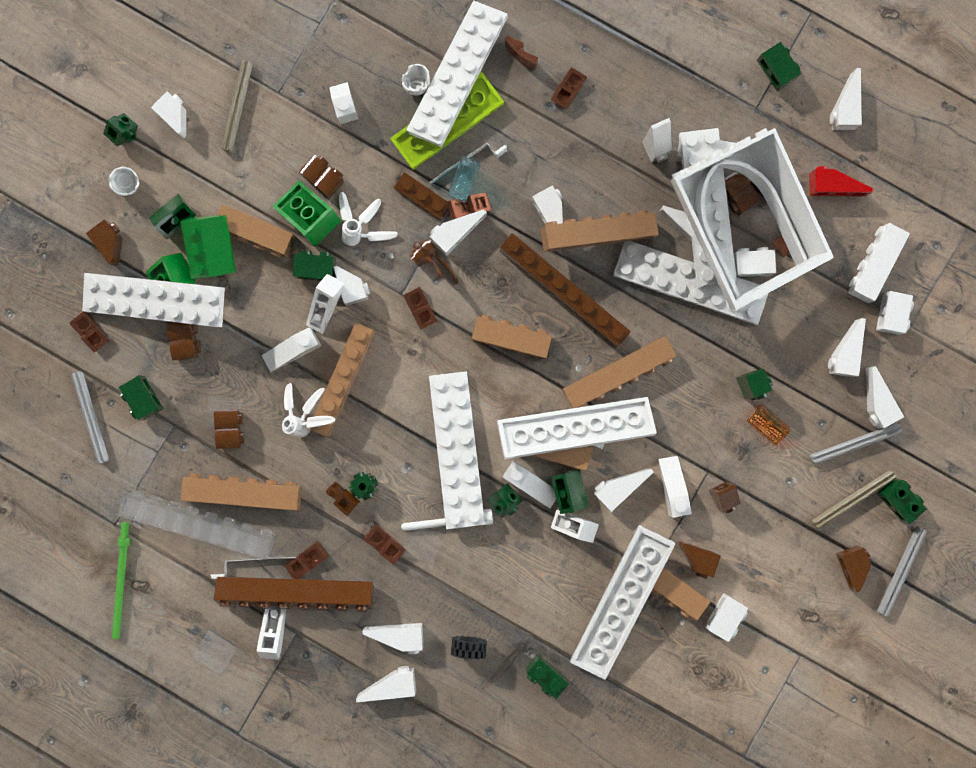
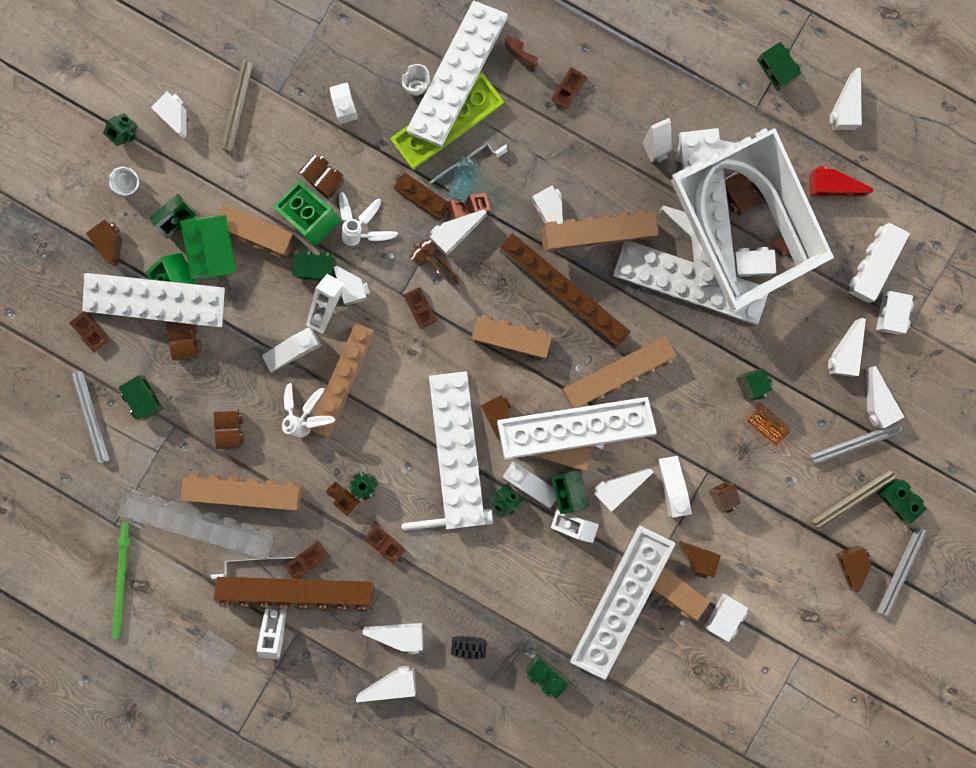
none -> reddish brown slope [481,395,511,440]

